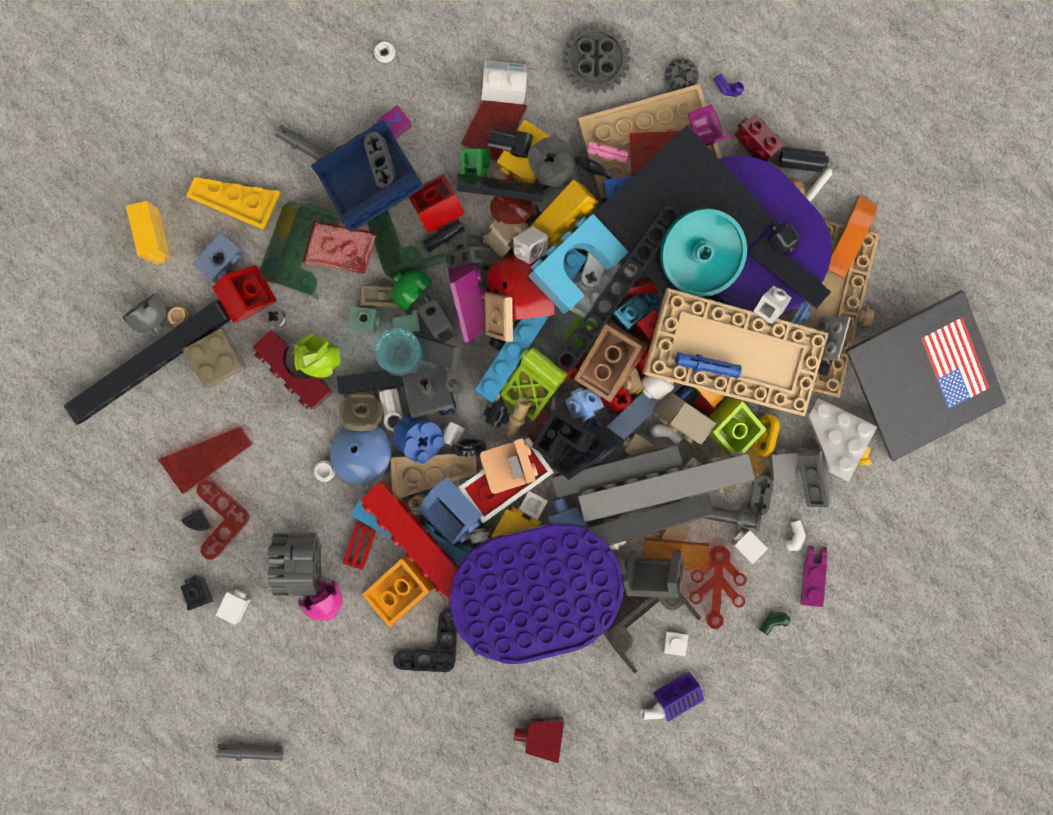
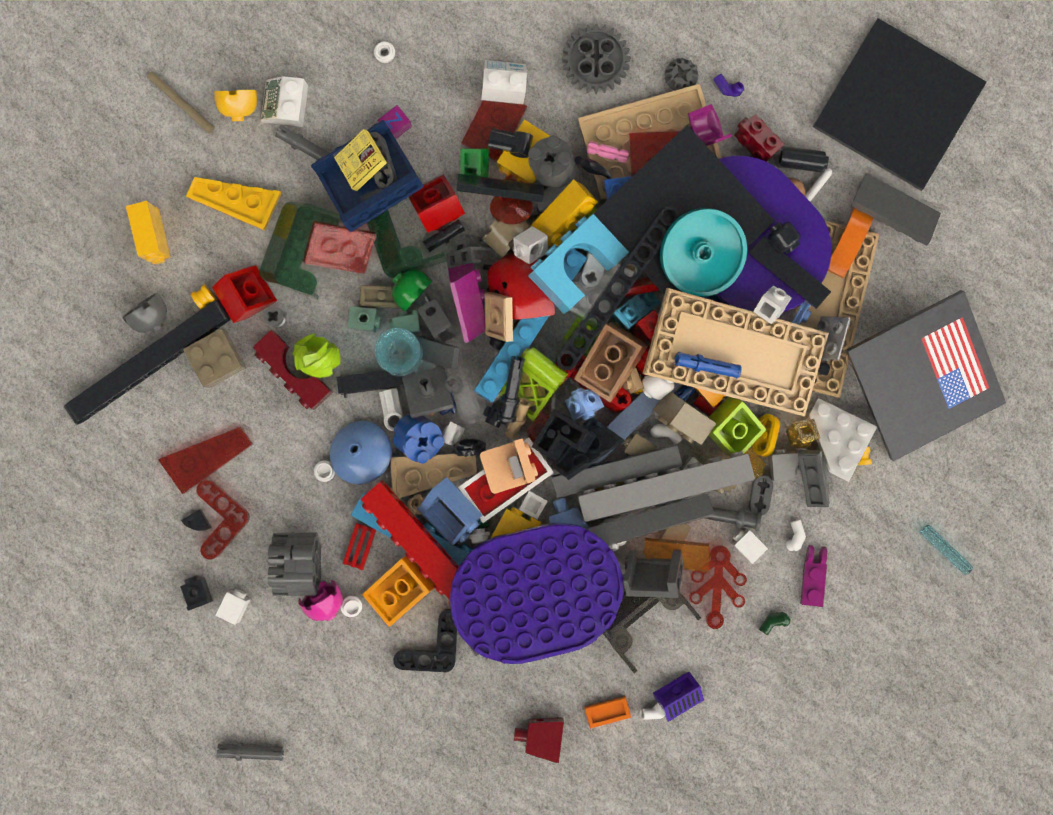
tan plate [167,306,189,327] -> none
sand blue brick [193,232,244,283] -> none
dark tan plate [339,392,383,431] -> none
white plate [663,631,688,656] -> none
tan plate [858,307,875,327] -> none
none -> dark tan bar [147,71,215,134]
none -> yellow wheel [190,284,217,310]
none -> yellow cylinder [214,90,257,121]
none -> white slope [261,76,308,127]
none -> light yellow tile [334,129,387,191]
none -> white plate [341,596,362,617]
none -> black pin [497,356,525,423]
none -> orange tile [584,696,631,729]
none -> clear yellow brick [786,419,821,448]
none -> black tile [813,18,987,191]
none -> dark grey tile [851,173,941,246]
none -> clear light blue axle [920,525,973,575]

